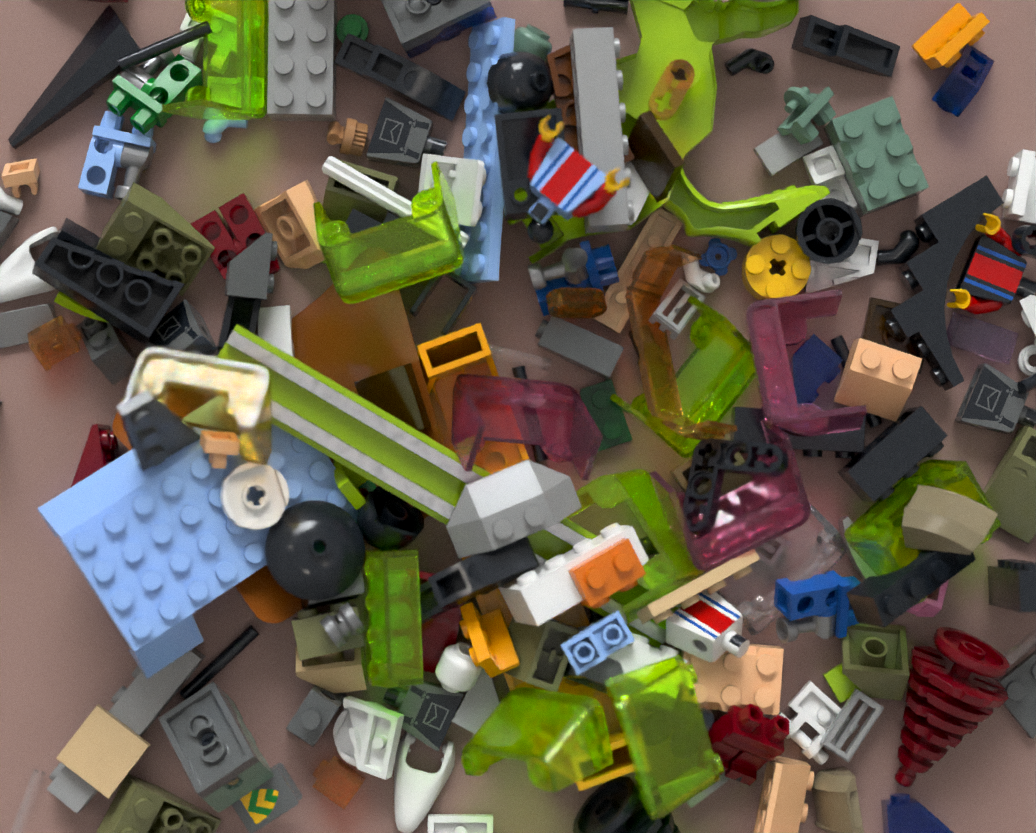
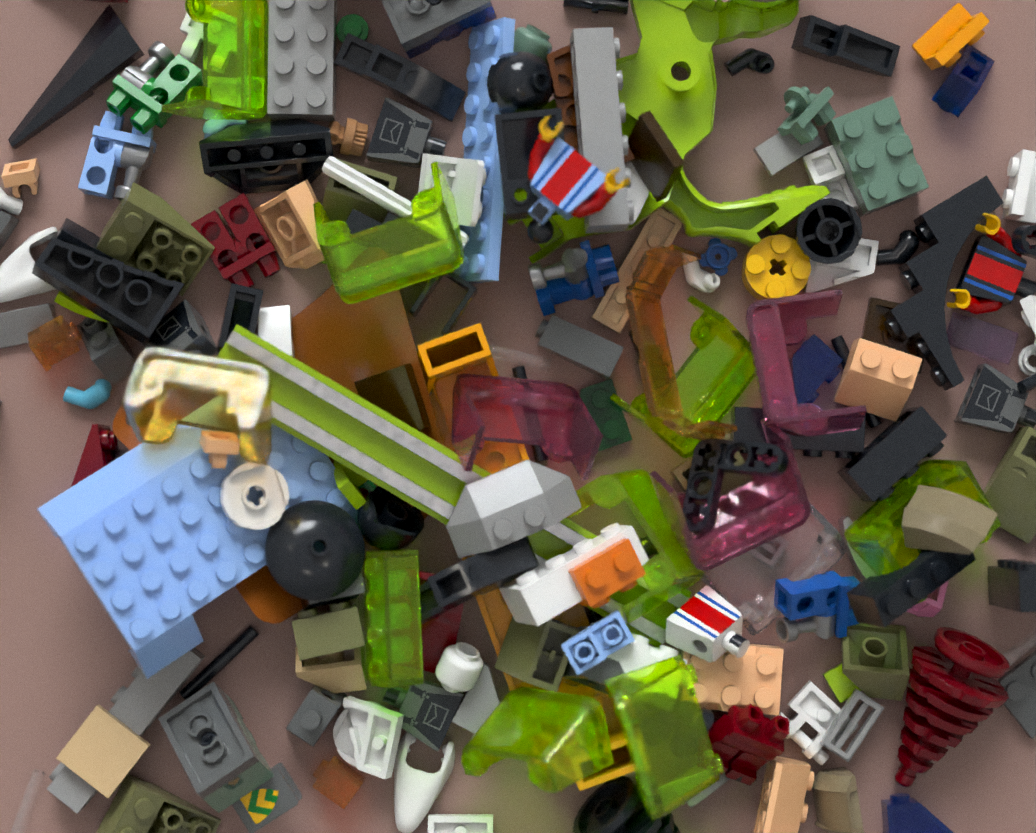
dark grey wing [116,389,200,471] -> none
black bar [117,21,213,71] -> none
dark grey slope [224,233,278,300] -> none
flat silver wheel [320,602,366,649] -> none
light orange bracket [459,602,520,678] -> none
clear orange beam [545,287,608,318] -> none
tan plate [636,548,760,625] -> none
clear orange beam [648,59,695,121] -> none
light grey tile [648,278,706,340] -> none
none -> medium azure arm [63,379,112,409]
none -> black wedge [199,119,334,194]

